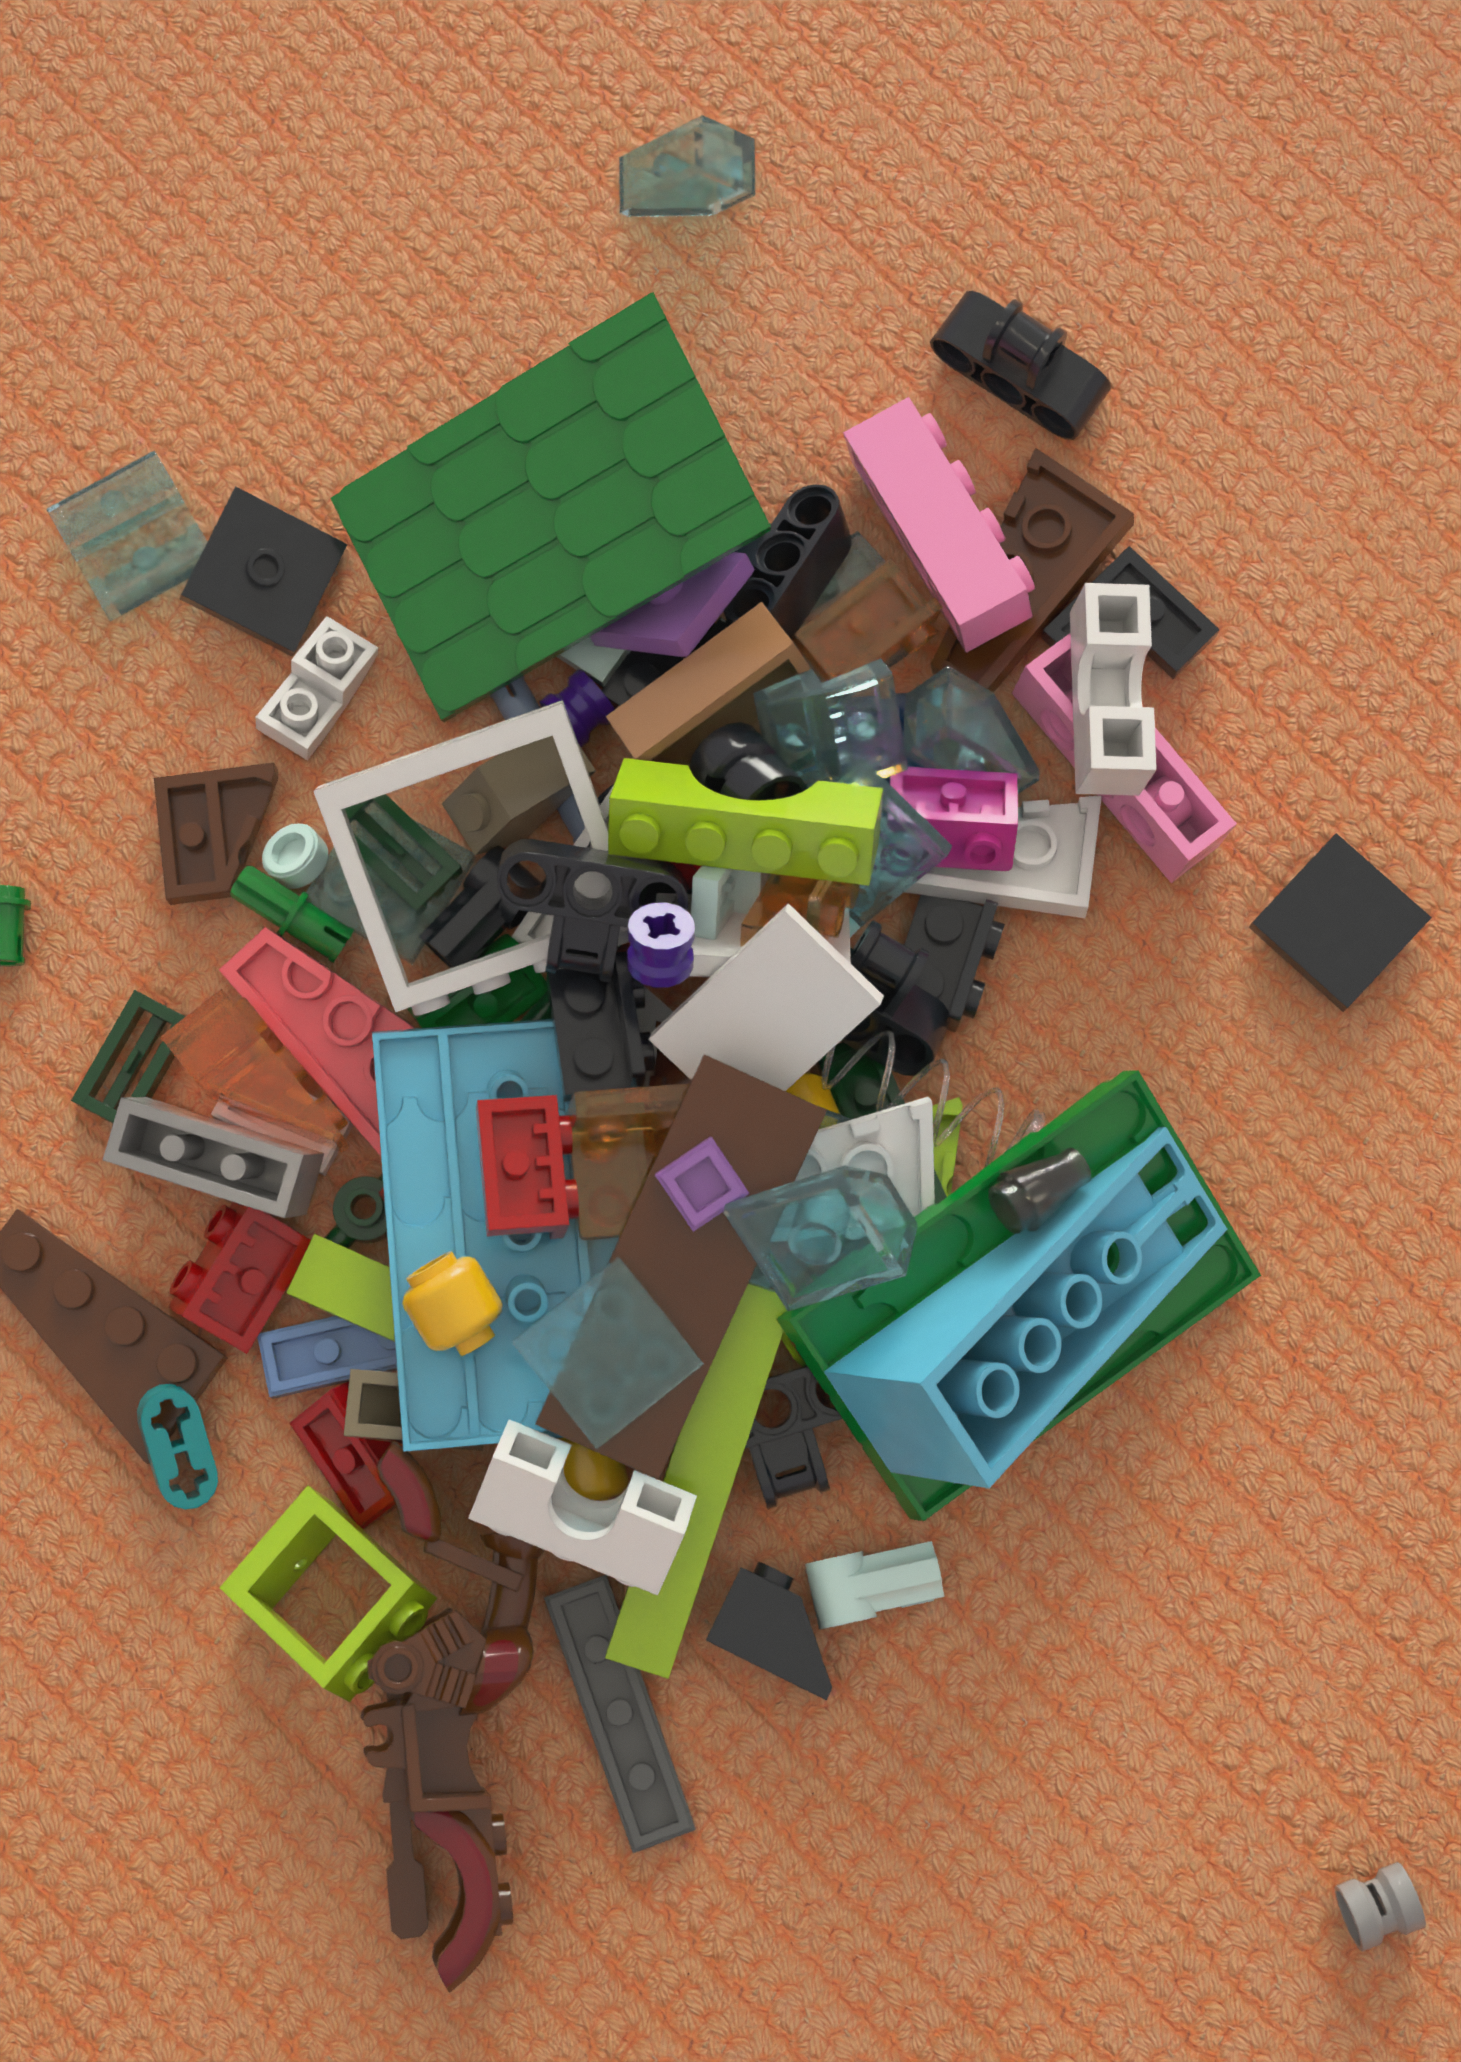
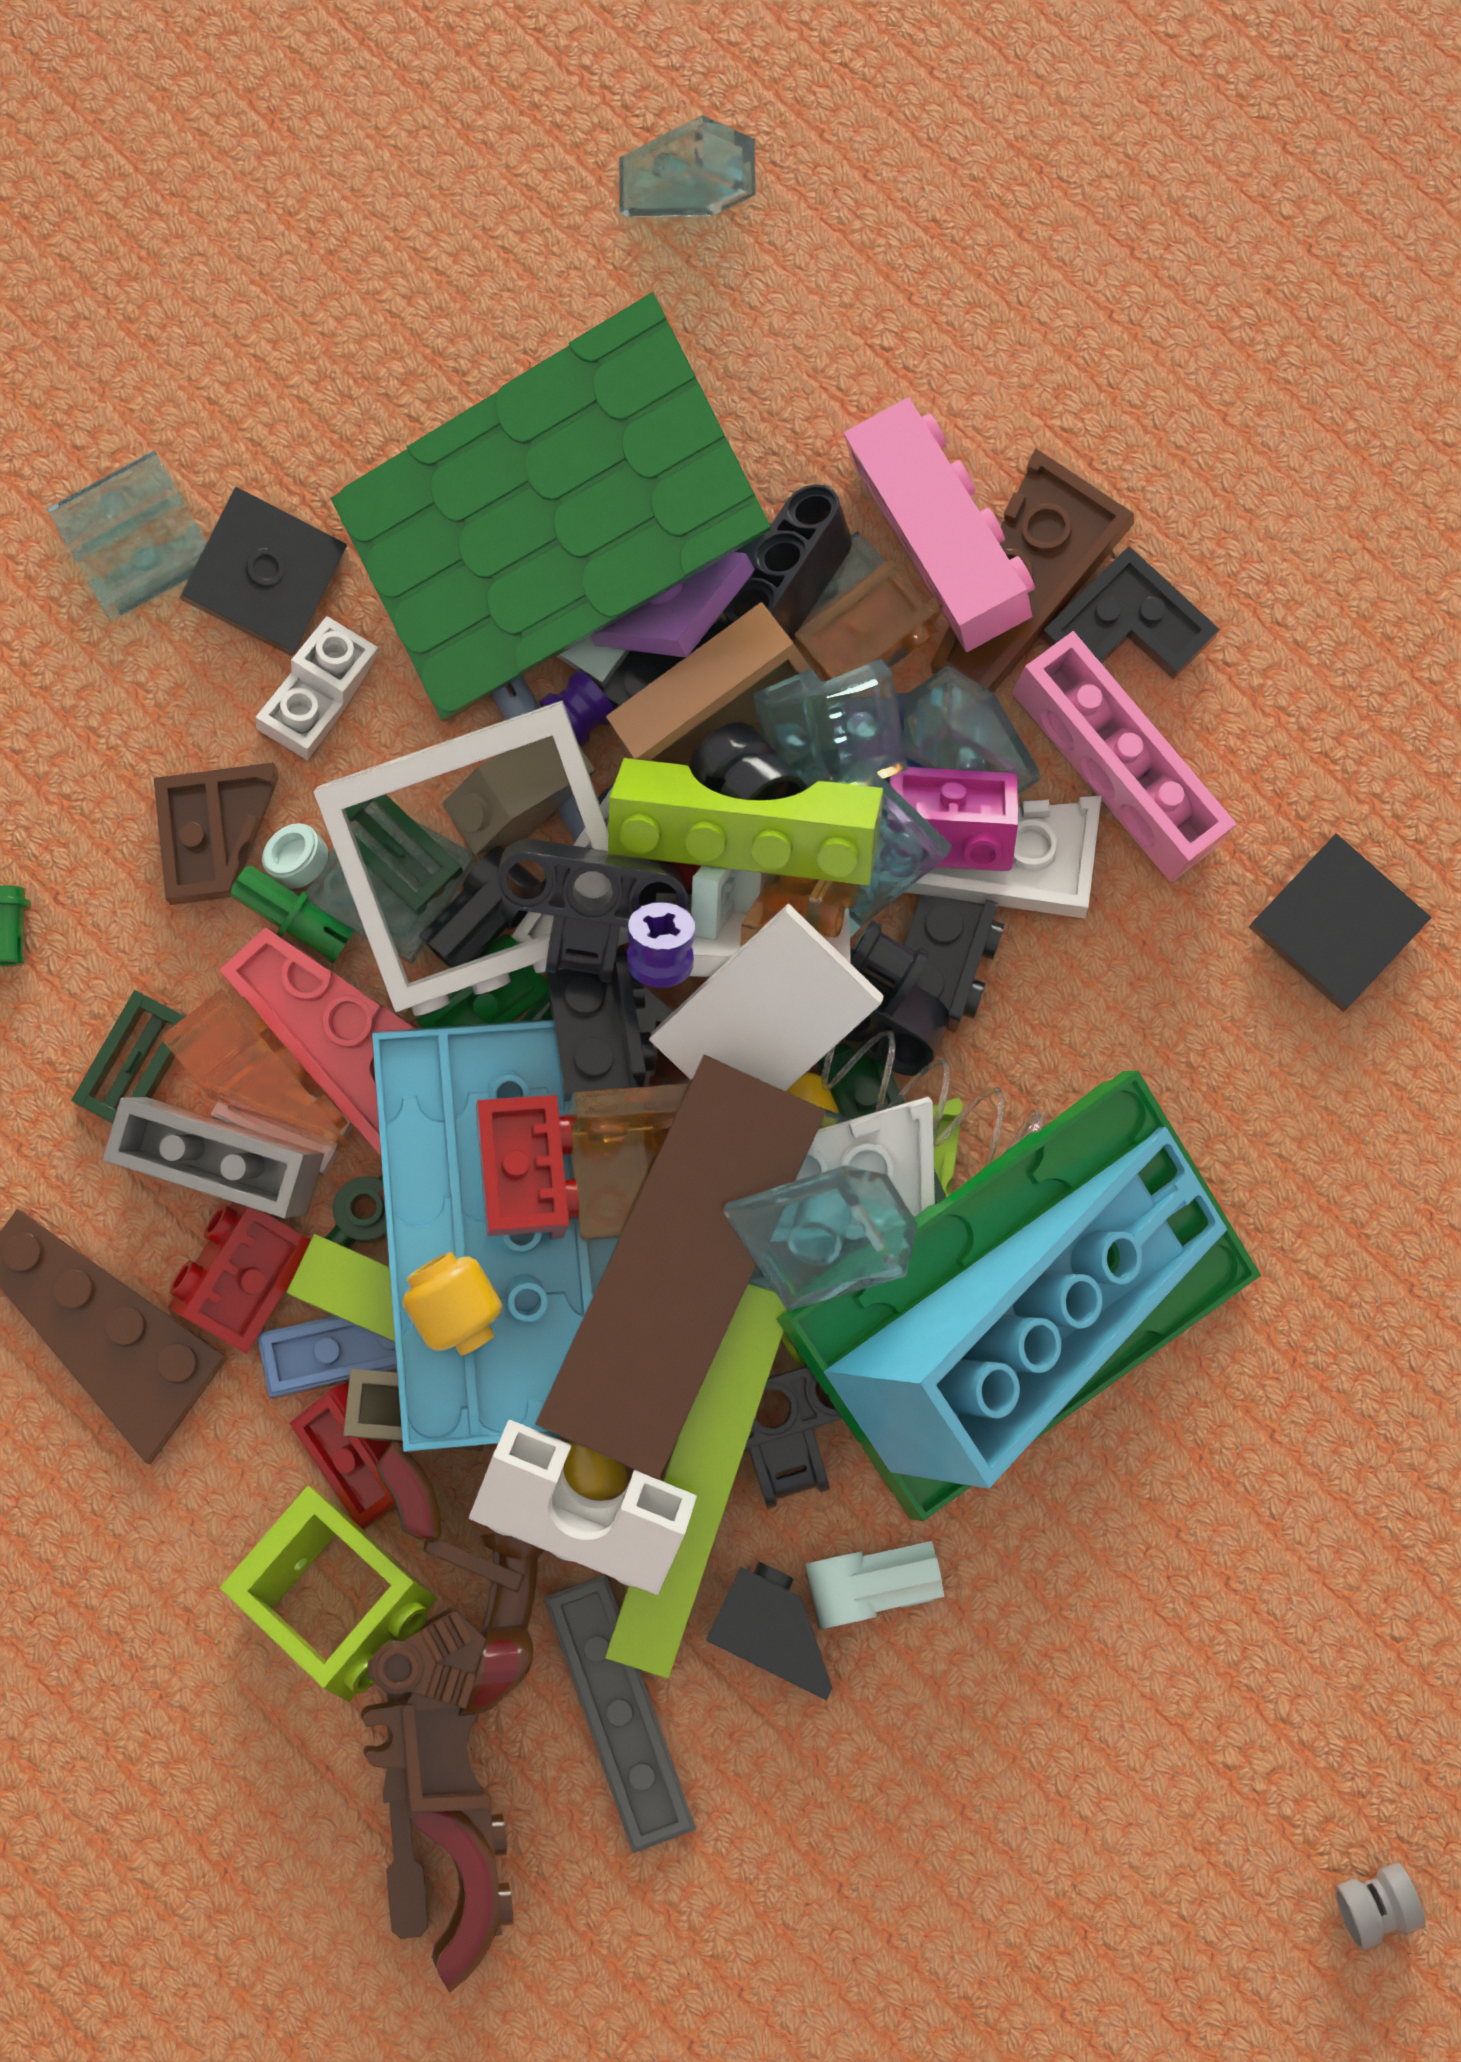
teal beam [137,1384,218,1510] -> none
clear light blue tile [512,1256,704,1449] -> none
medium lavender tile [655,1136,750,1232] -> none
black piece [930,291,1111,440] -> none
clear smoke cone [988,1147,1091,1234] -> none
white arch [1070,583,1157,796] -> none

